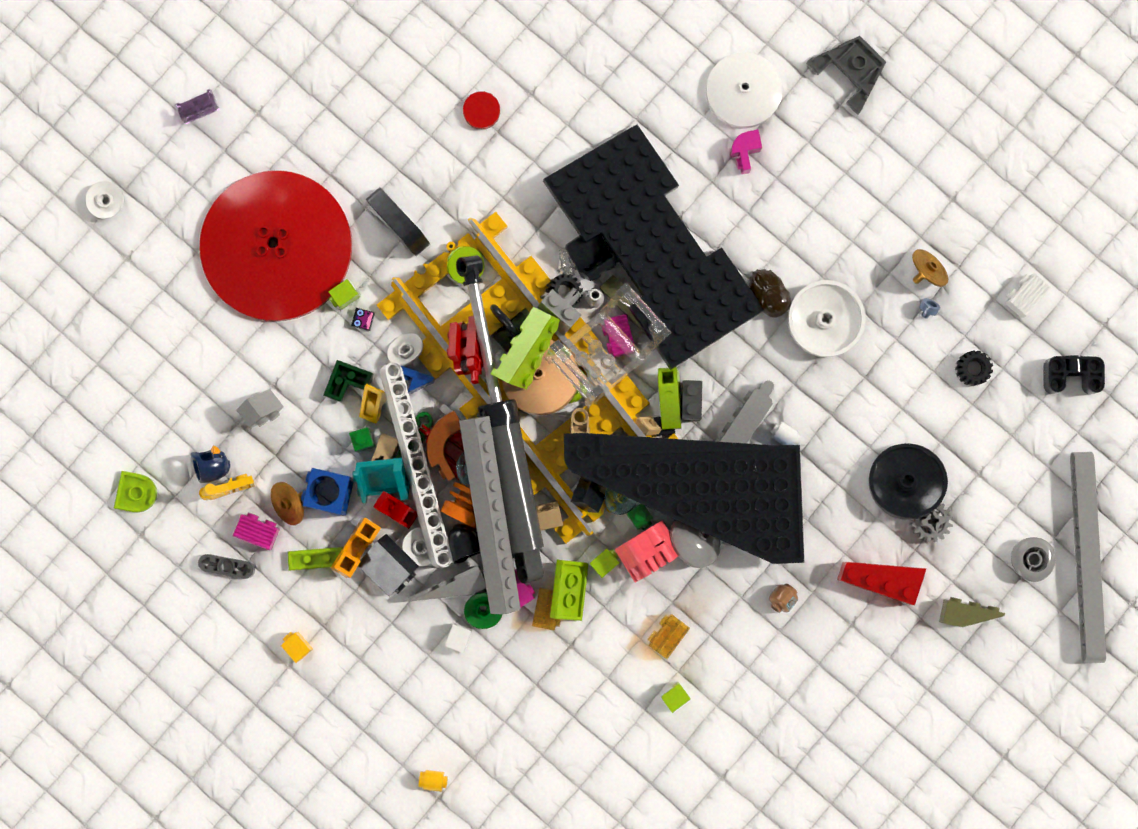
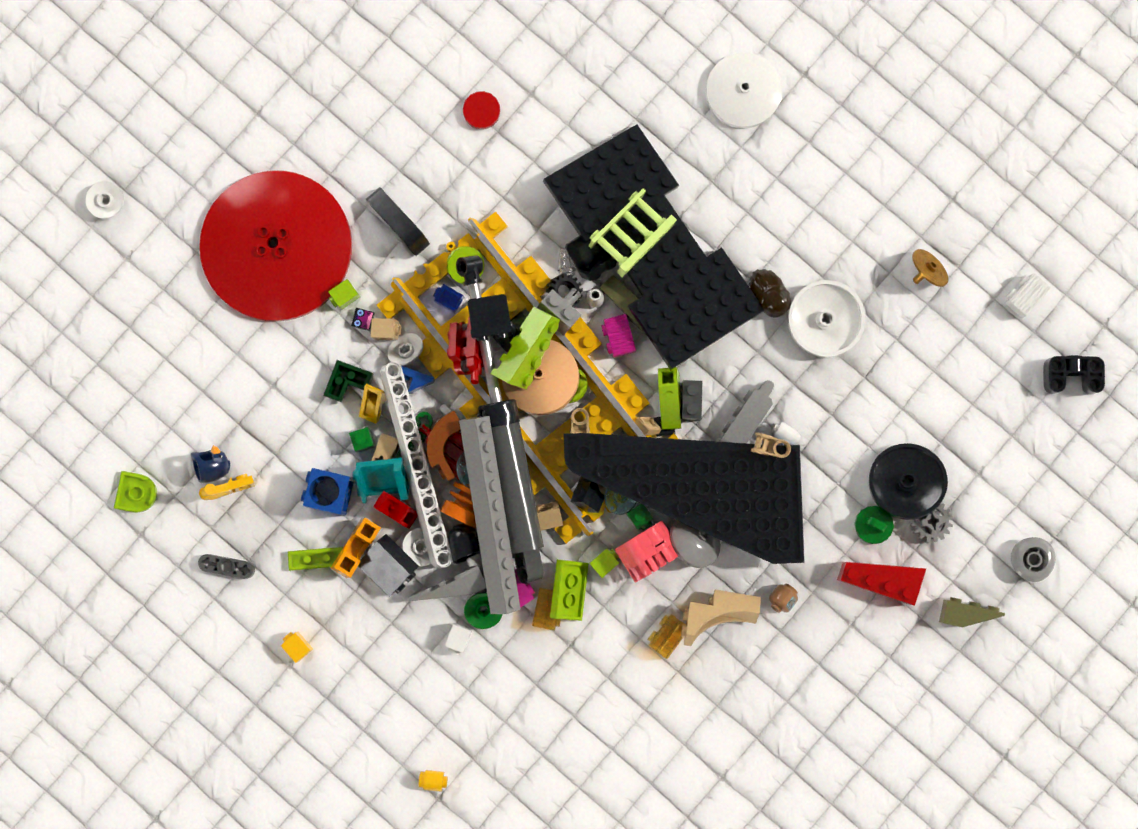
clear purple hinge [175,89,220,124] -> none
dark pink brick [233,512,280,550] -> none
light grey brick [236,389,284,431] -> none
pearl gold shield [271,482,304,525] -> none
clear windscreen [545,282,672,408] -> none
lime panel [661,682,691,713] -> none
dark pink brick [730,129,762,175] -> none
dark grey wing [806,36,886,115] -> none
sand blue tile [919,298,940,318] -> none
black tyre [955,350,993,386] -> none
light grey beam [1070,452,1106,663] -> none
none -> tan brick [371,318,401,340]
none -> clear blue brick [433,284,464,314]
none -> black bracket [468,294,512,342]
none -> yellowish green fence [589,189,677,277]
none -> tan arch [681,590,761,646]
none -> tan piece [751,432,791,458]
none -> green tile [854,506,894,544]

